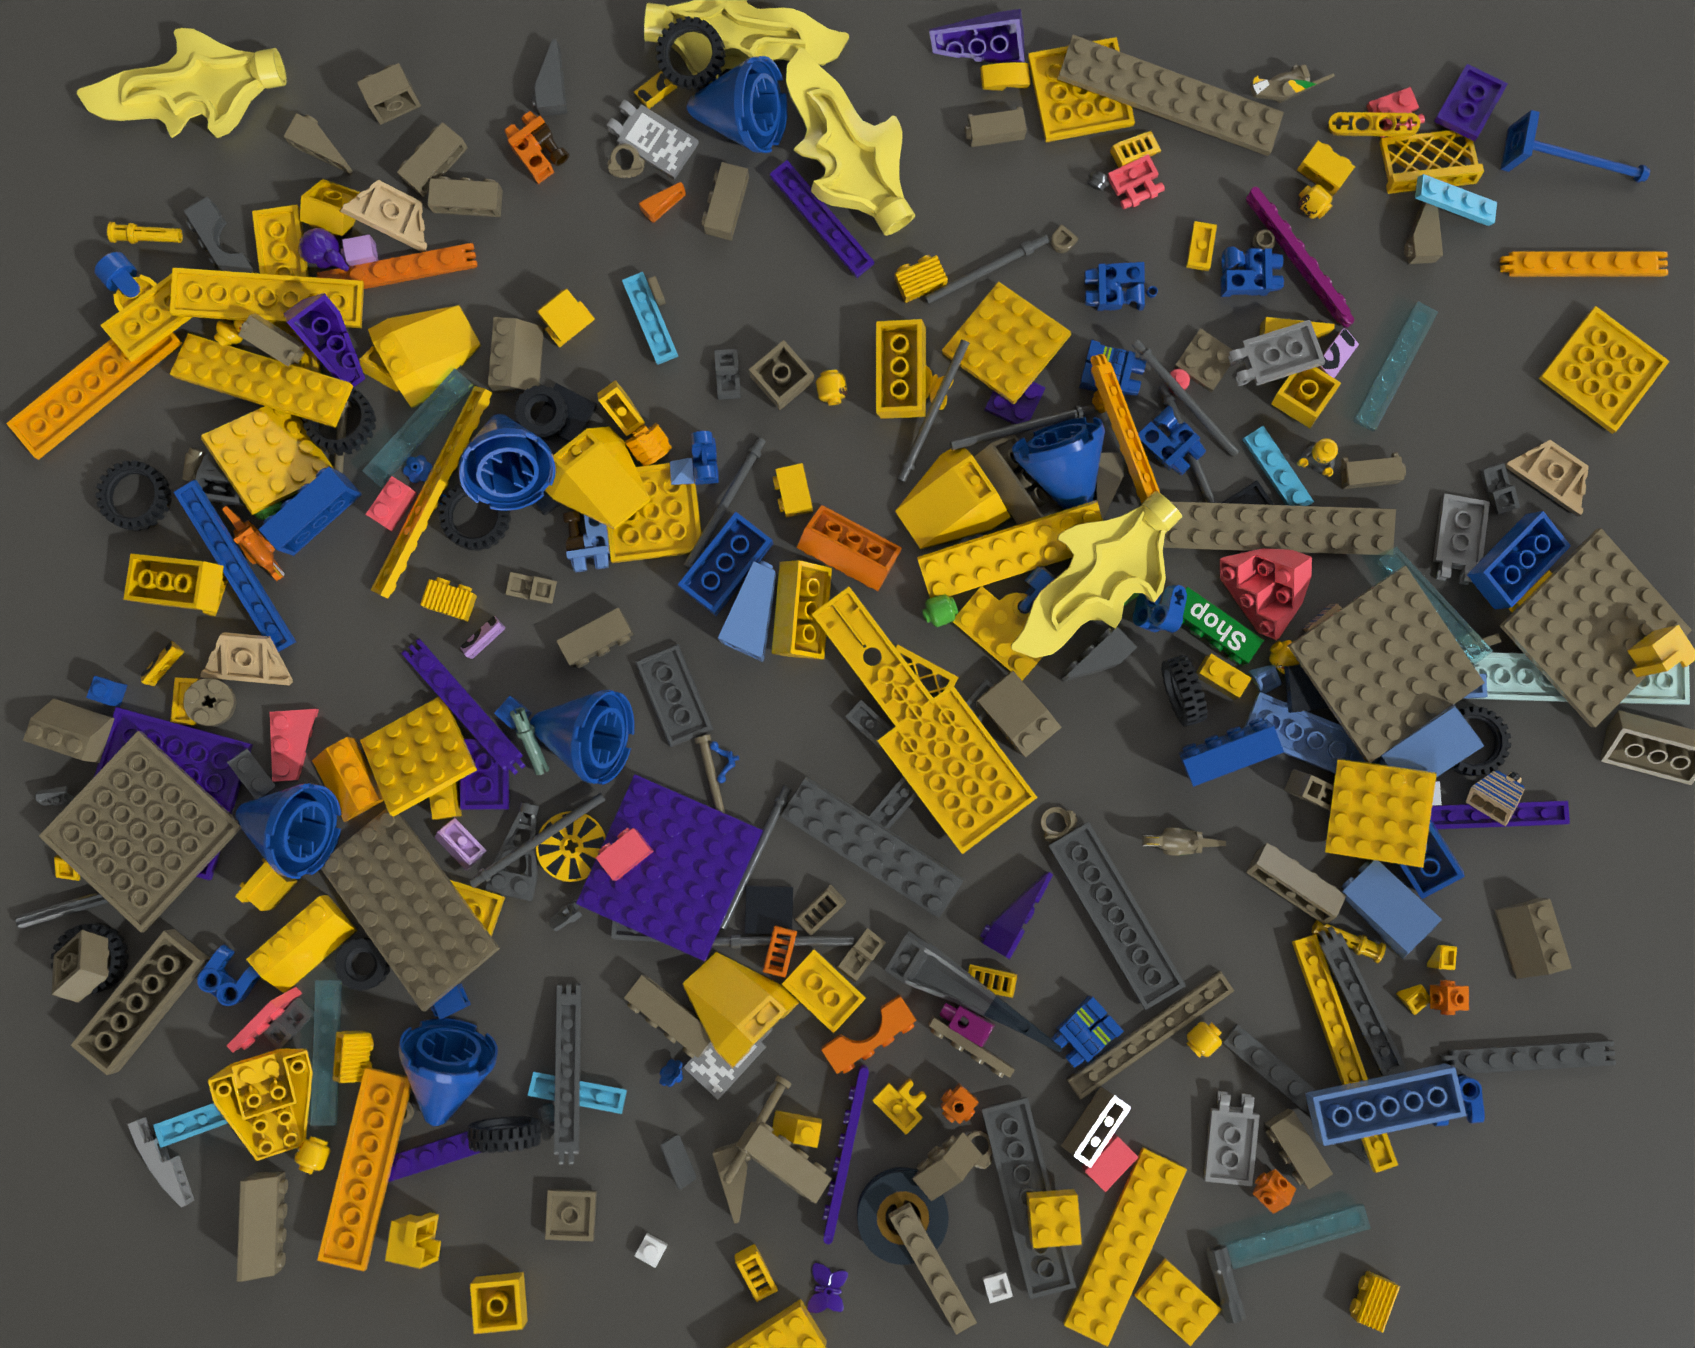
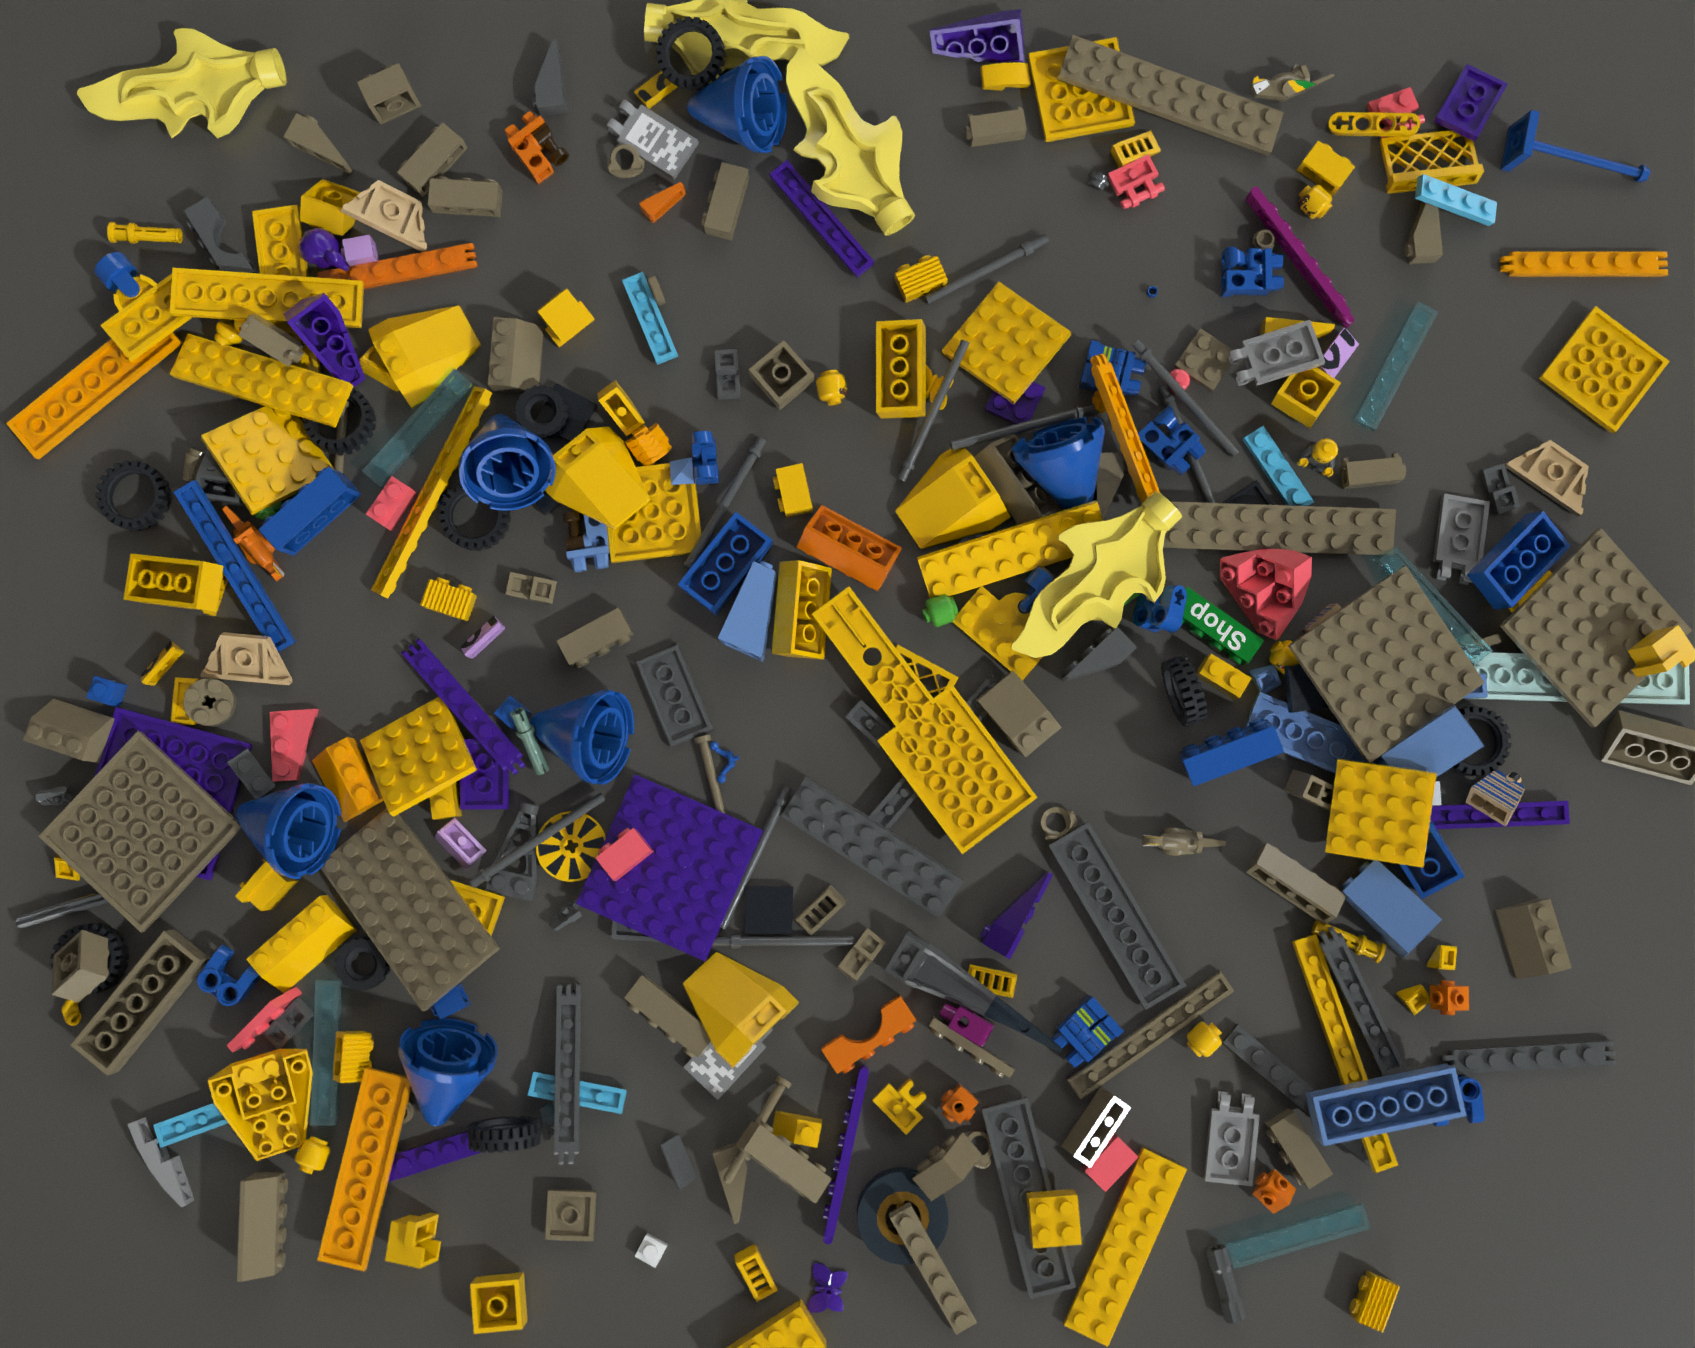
blue plant [403,455,433,483] -> none
blue plant [659,1059,683,1087] -> none
orange slope [763,925,797,978] -> none
yellow plate [782,949,866,1033] -> none
white plate [982,1271,1013,1303] -> none
dark tan tile [1051,224,1079,253] -> none
blue hips [1084,262,1145,311] -> none
yellow plate [1134,1258,1221,1346] -> none
yellow plate [1186,221,1217,271] -> none
none -> yellow arm [61,999,81,1026]

